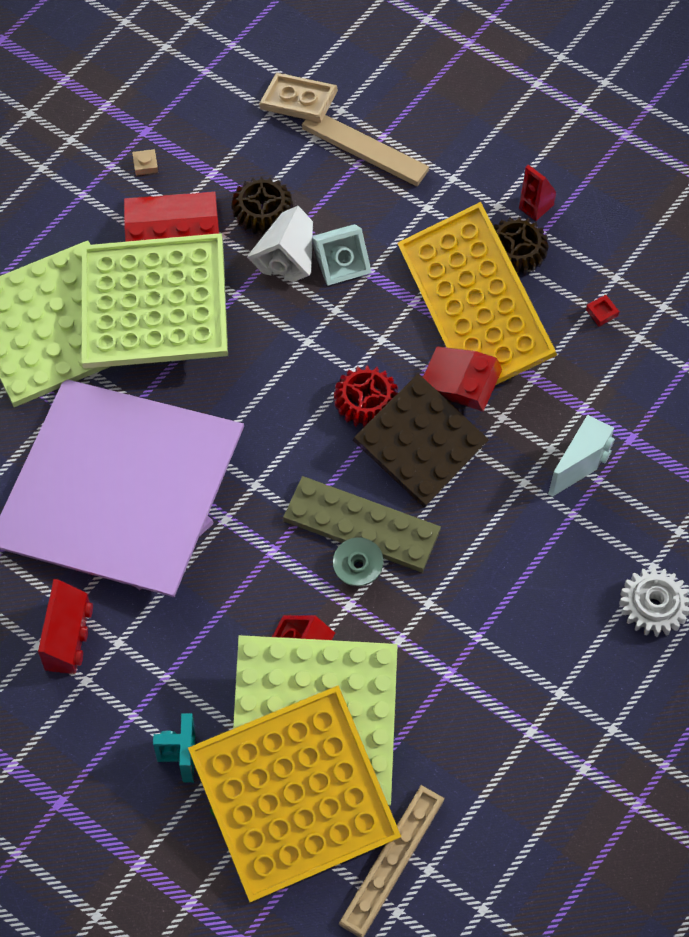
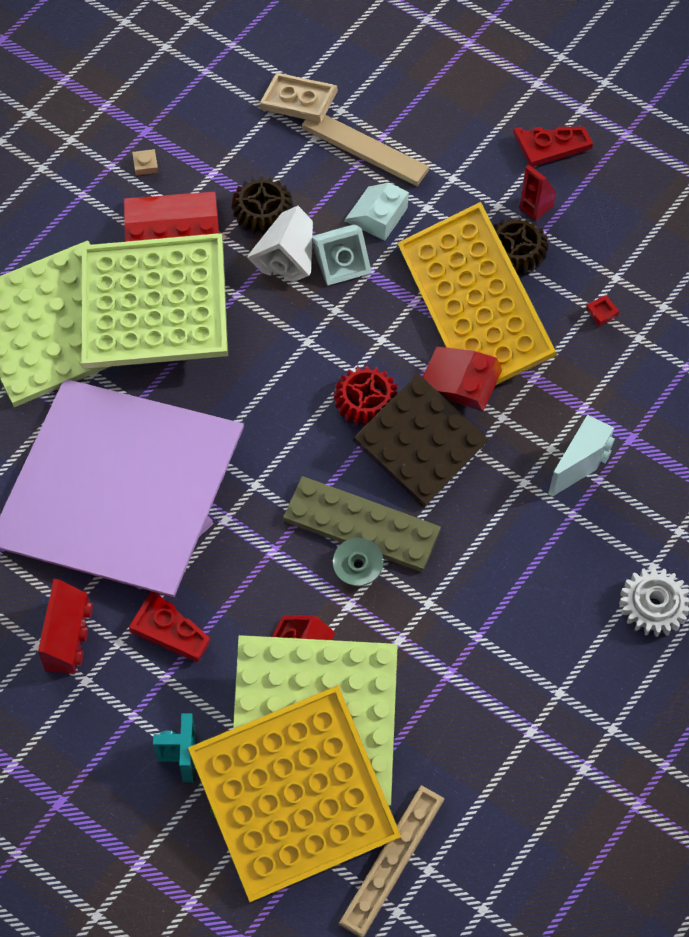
none -> red wing [129,591,210,663]
none -> light aqua slope [345,183,409,241]
none -> red wing [513,127,593,167]

